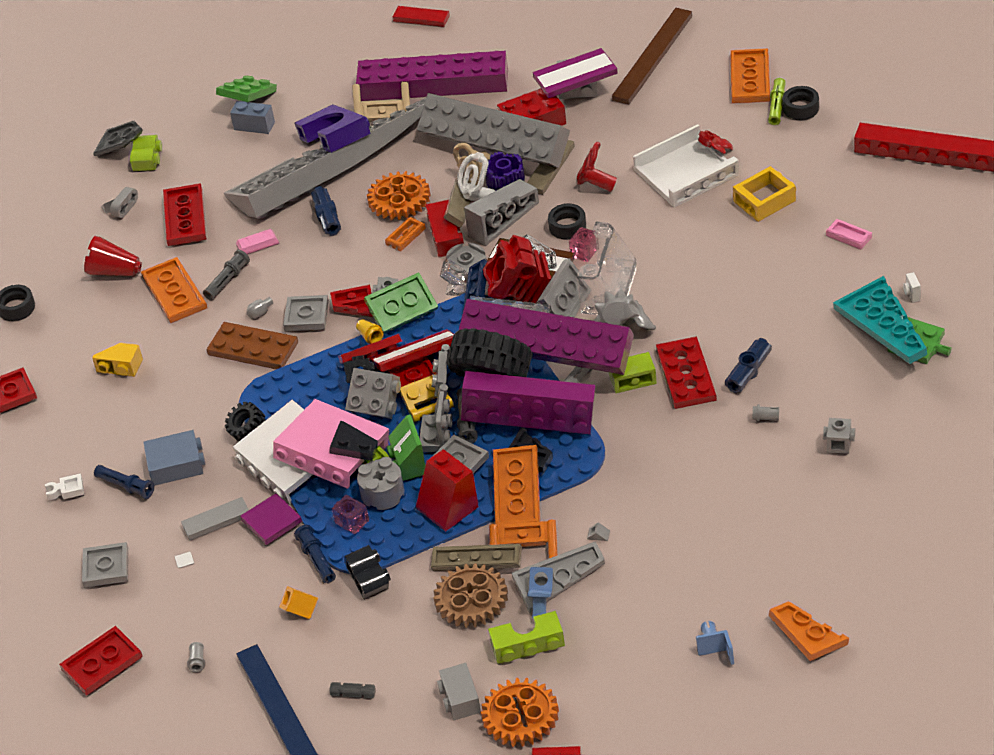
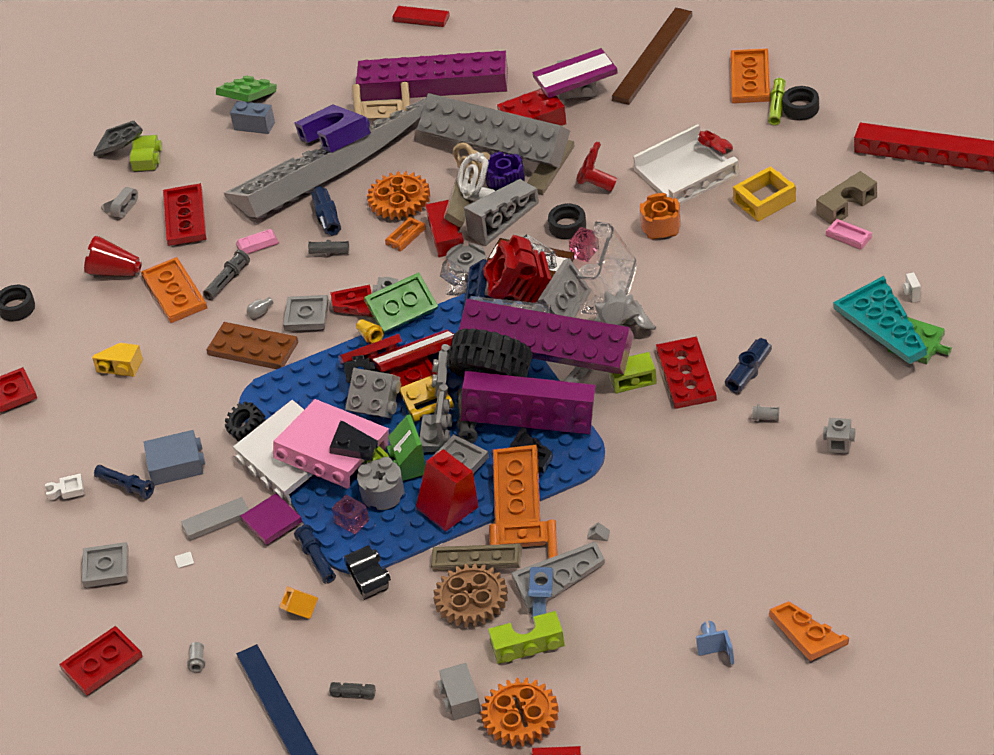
none -> dark grey pin [308,240,349,255]
none -> orange brick [640,193,681,240]
none -> dark tan arch [816,171,877,224]

